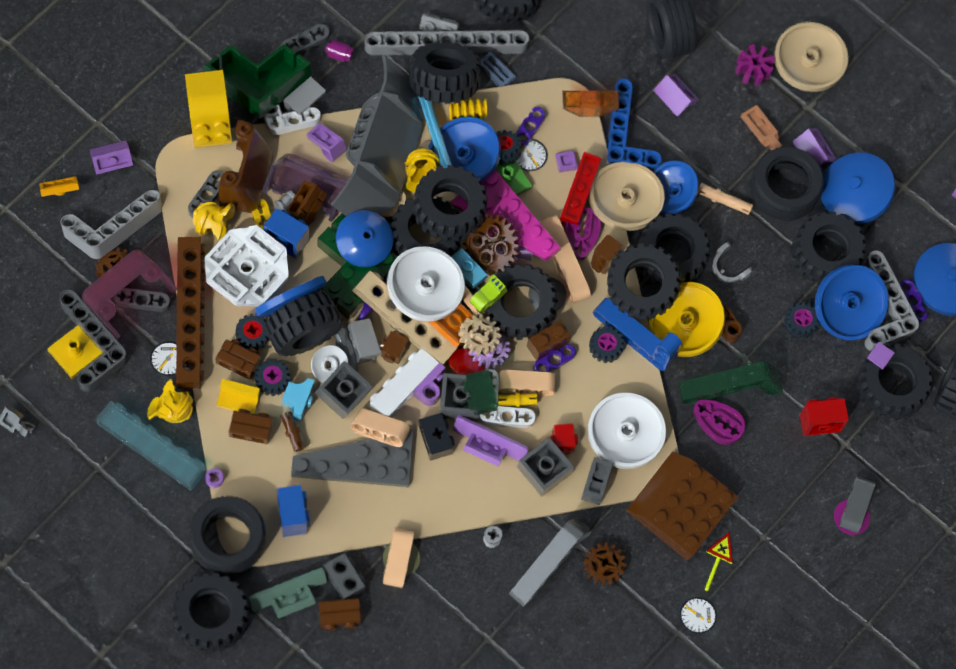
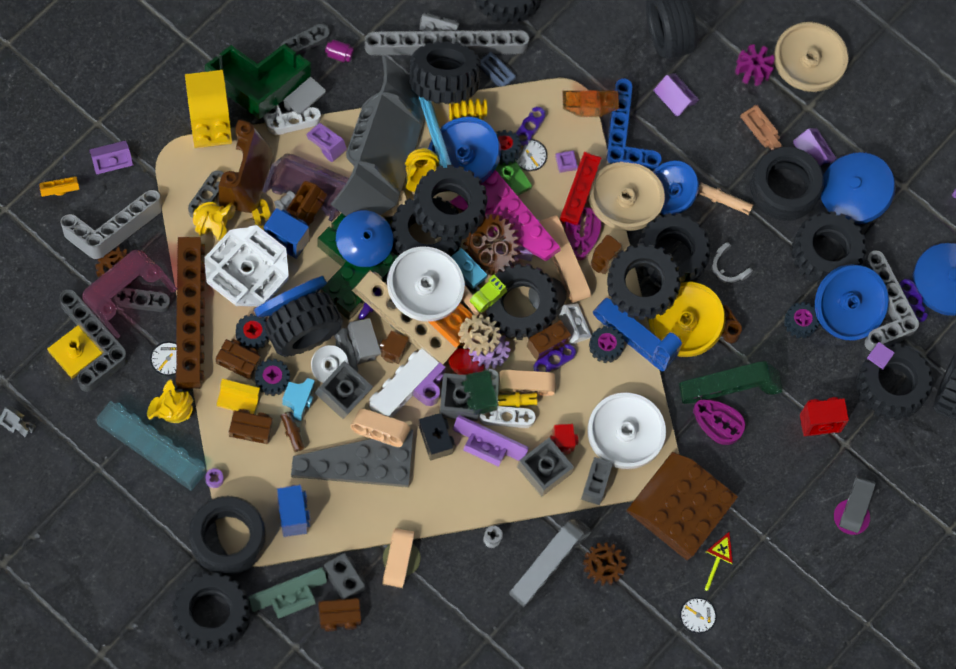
none -> white slope [557,303,591,344]

